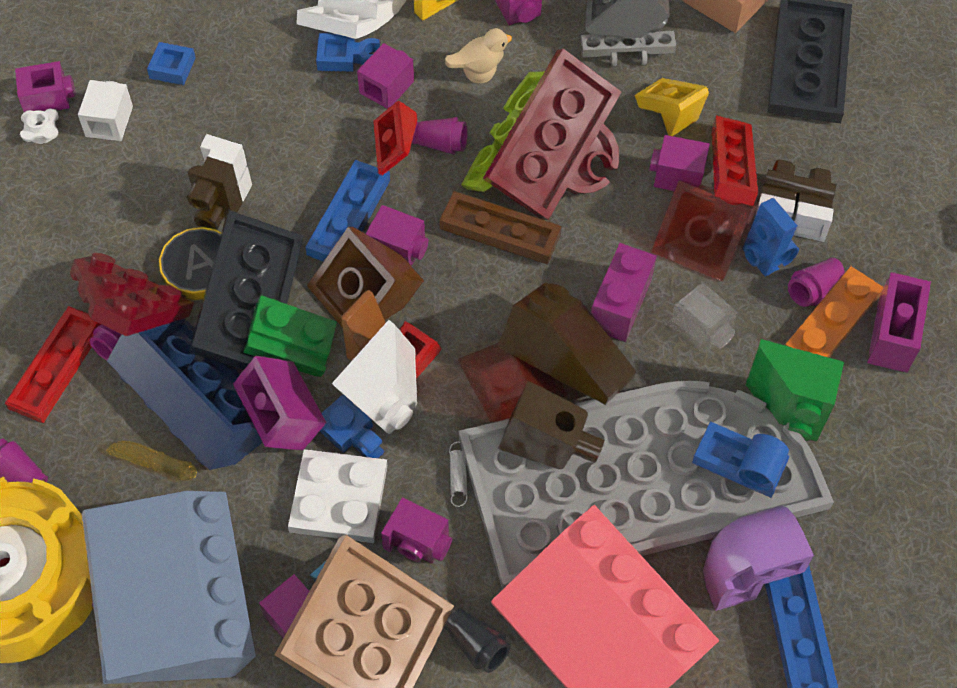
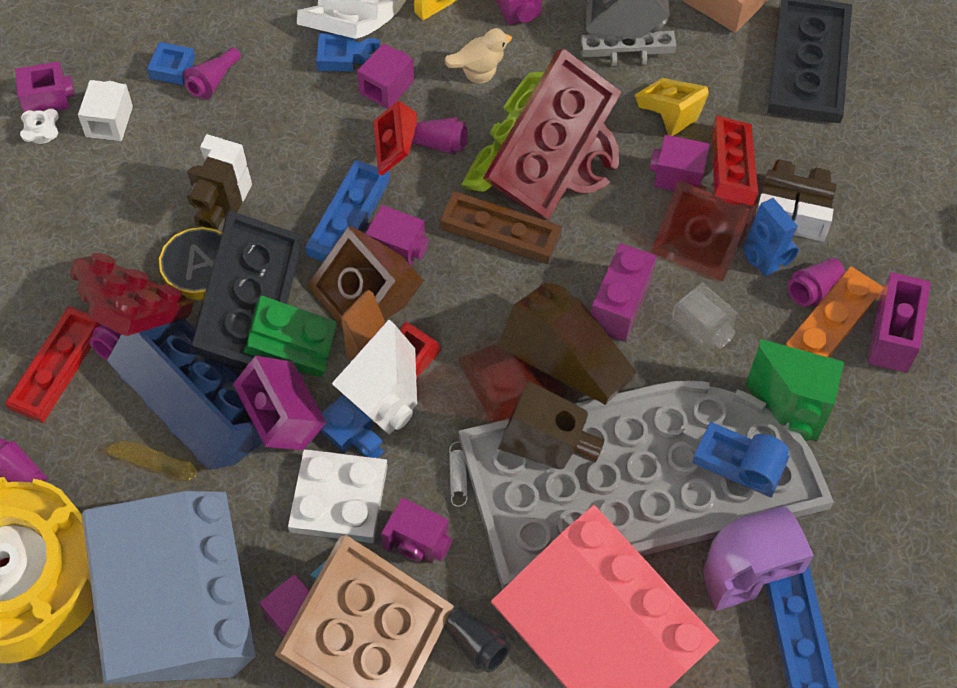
none -> magenta cone [184,47,241,100]

